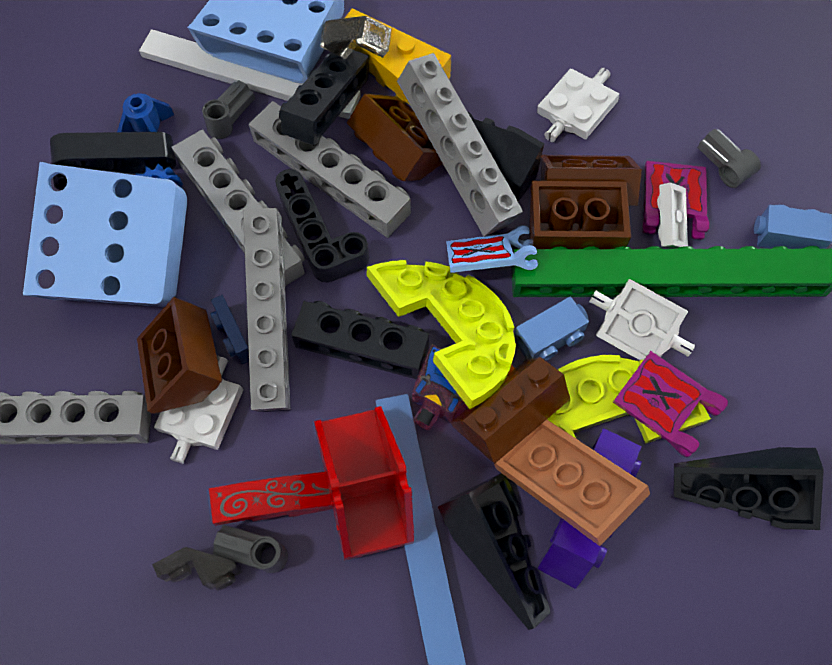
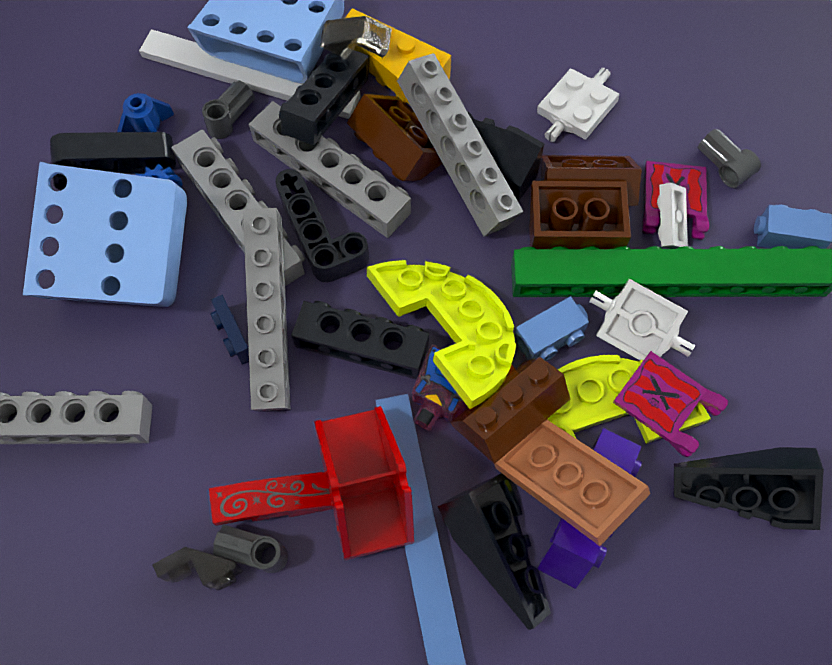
reddish brown slope [137,297,222,414] -> none
white plate [154,356,244,464] -> none
light blue flag [446,225,538,273] -> none

